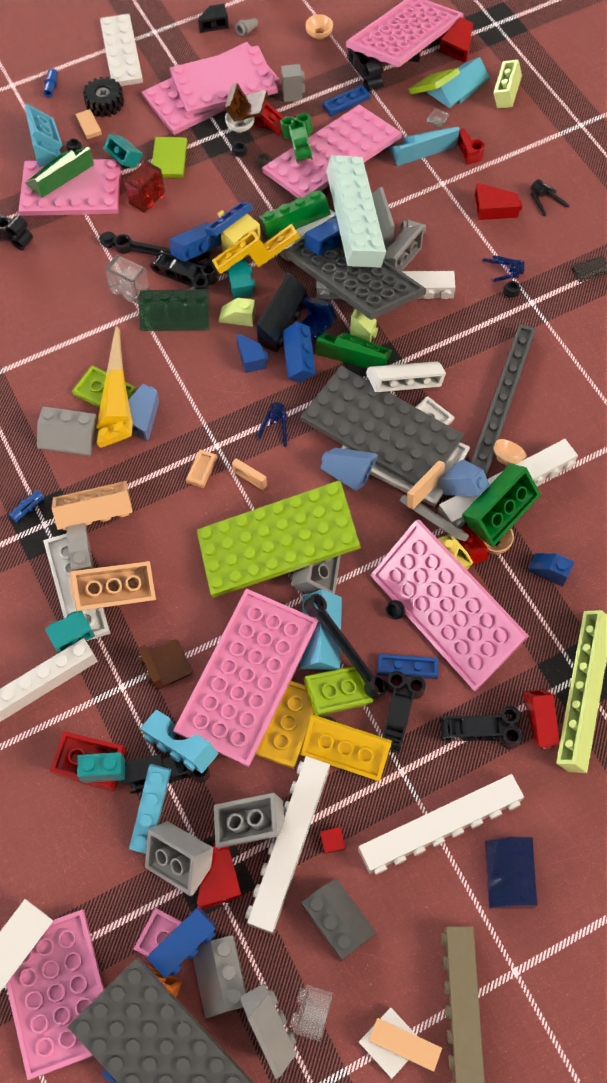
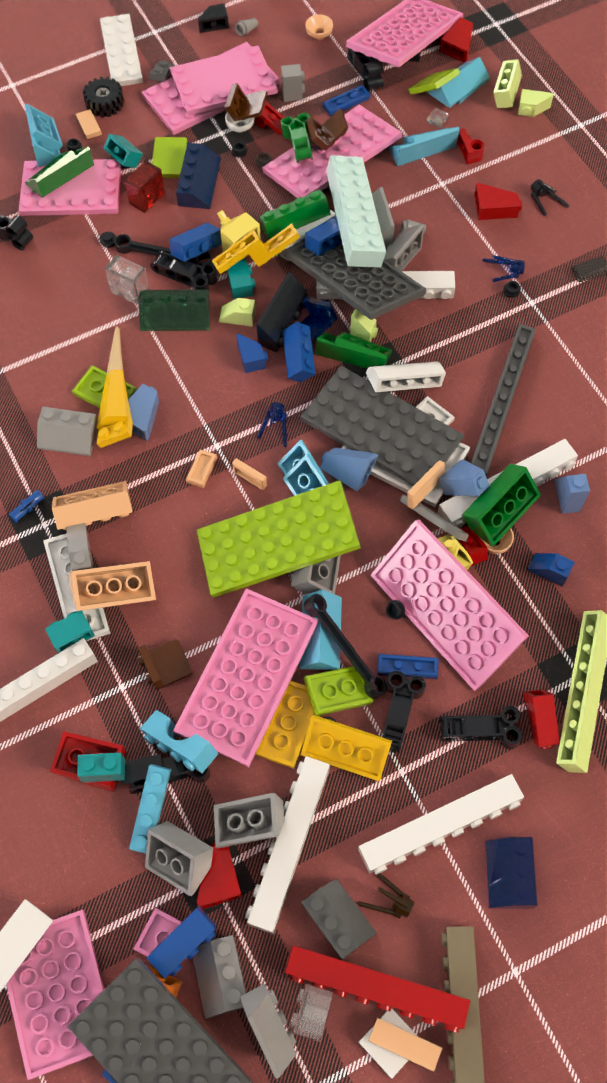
blue pin [43,68,58,98] -> none
blue tile [204,202,254,237] -> none
red tile [320,827,346,854] -> none
light nougat piece [494,439,527,466] -> none
none -> dark grey plate [149,61,174,82]
none -> dark blue slope [176,143,221,209]
none -> medium azure slope [277,440,329,496]
none -> red brick [285,946,471,1033]
none -> reddish brown bracket [307,109,348,151]
none -> dark brown plant [357,873,415,919]
none -> yellowish green slope [518,89,554,117]
none -> medium blue slope [554,474,590,514]

